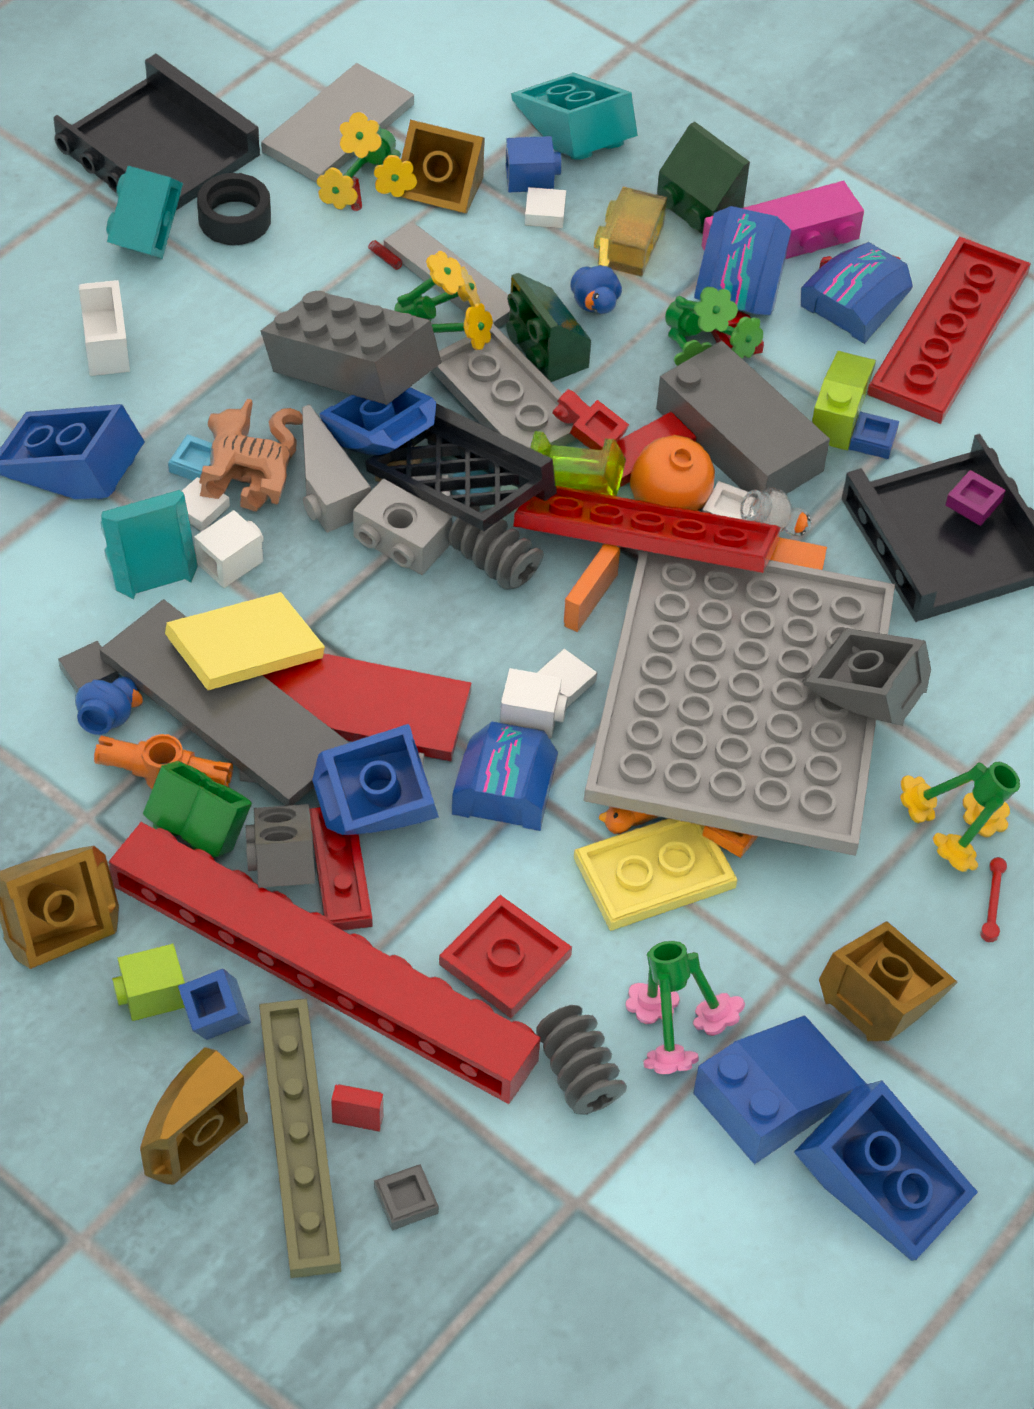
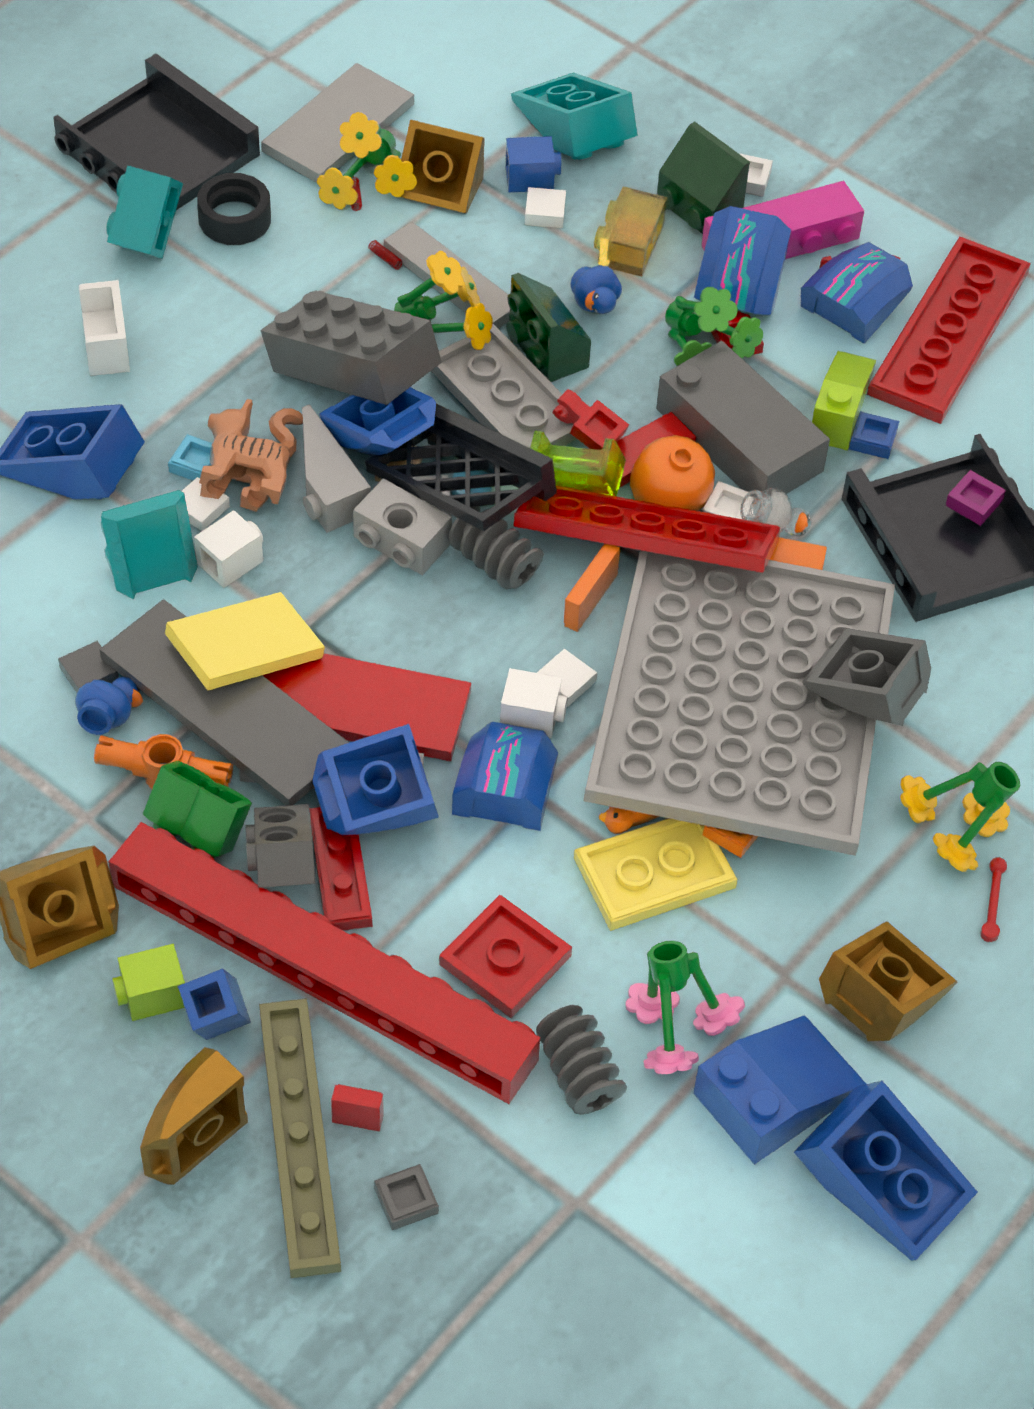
none -> white tile [739,153,773,197]

